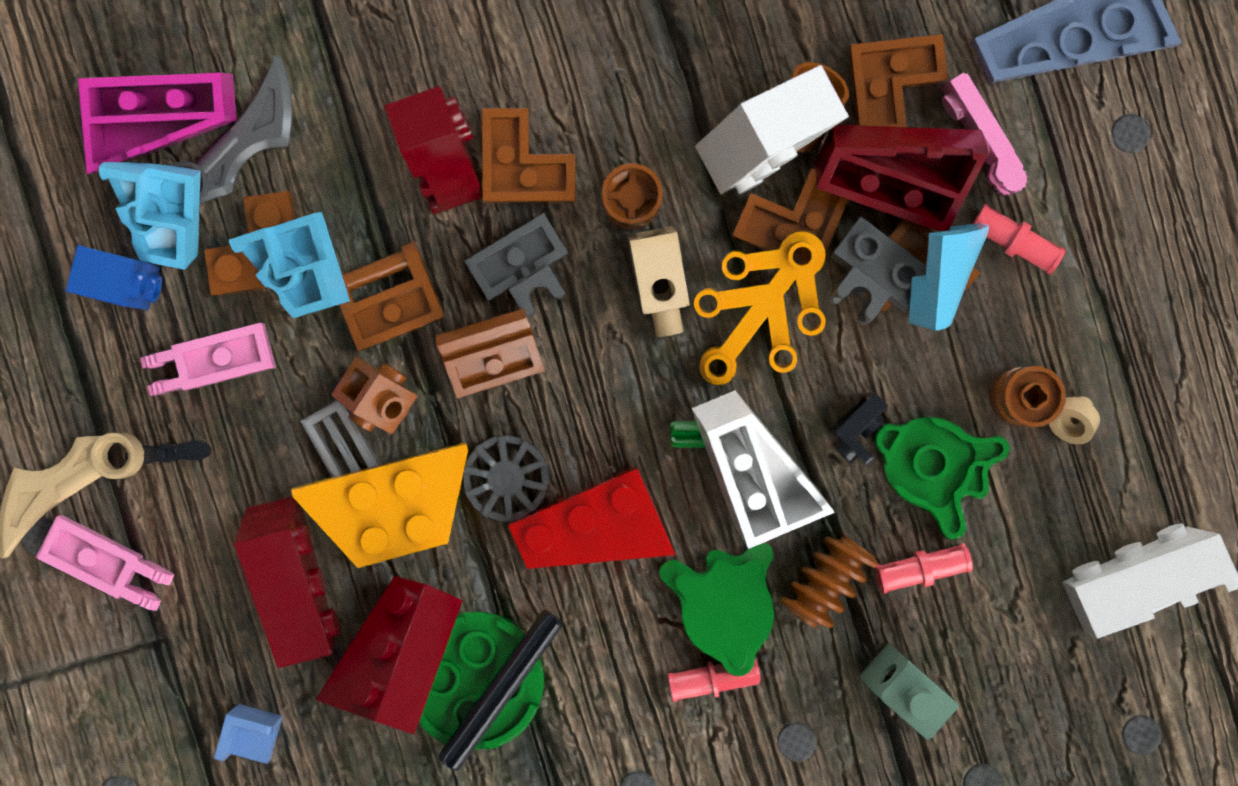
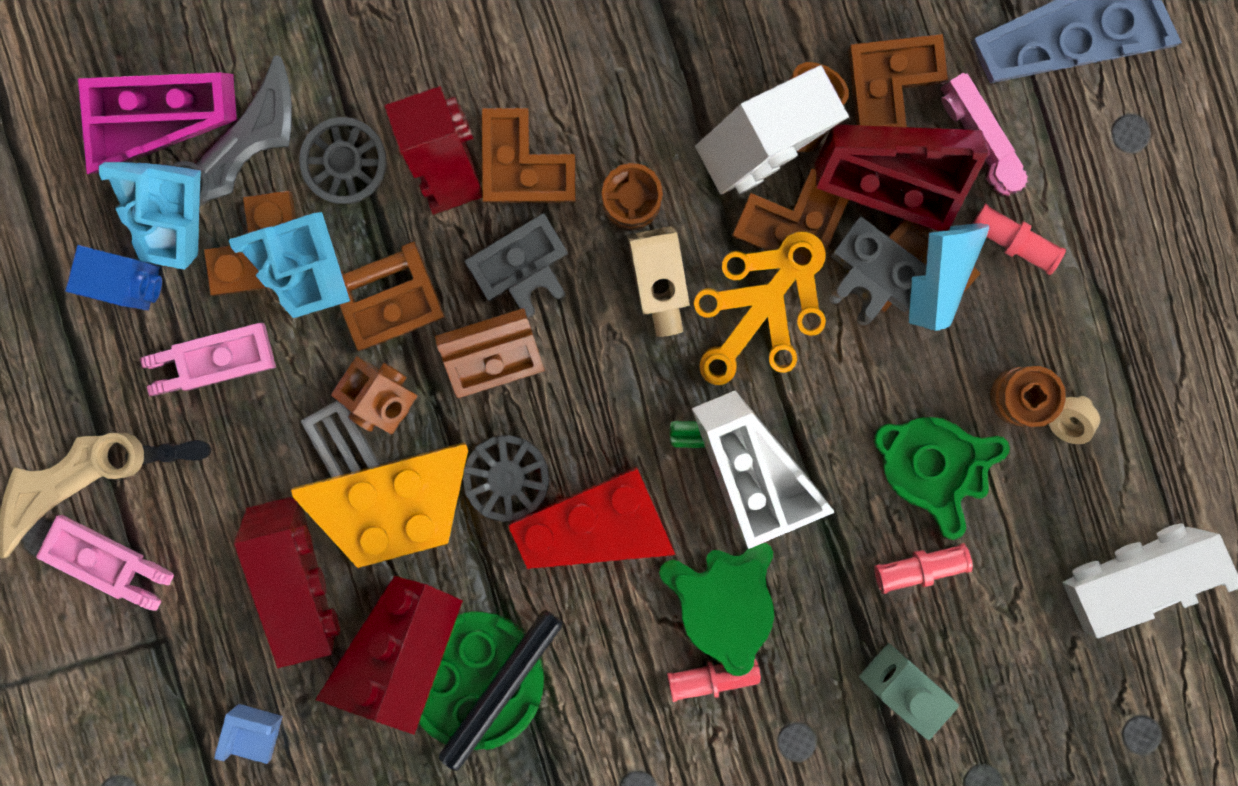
dark orange piece [779,528,879,631] -> none
black bracket [829,392,888,465] -> none
none -> dark grey wheel [299,117,387,204]

